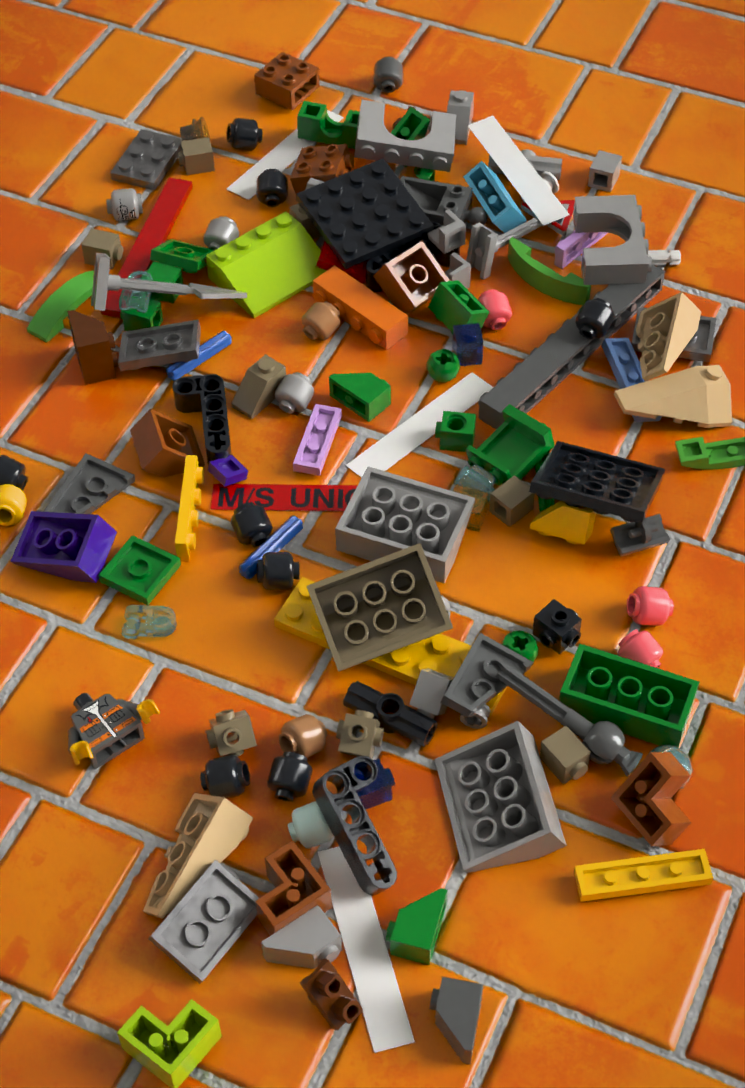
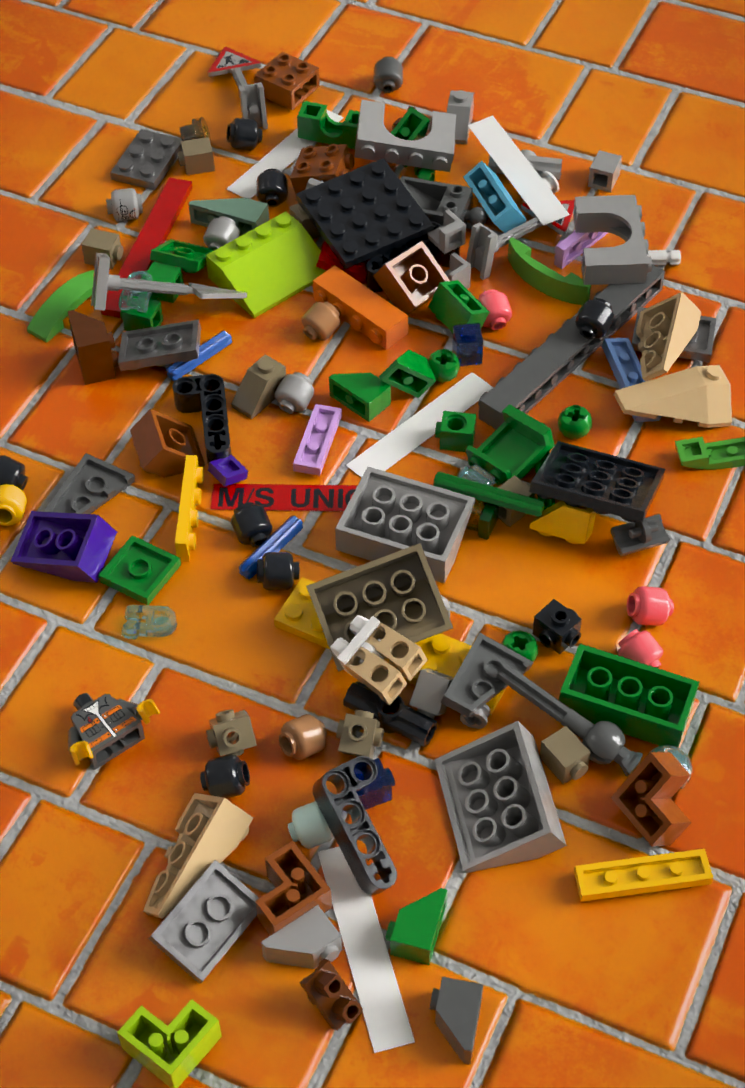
black head [267,752,313,802] -> none
none -> sand green slope [189,198,269,236]
none -> light grey piece [208,47,268,130]
none -> tan hips [330,615,427,706]
none -> green slope [379,350,436,398]
none -> green axle [433,472,545,517]
none -> dark green tile [478,503,499,540]
none -> green piece [558,405,592,439]

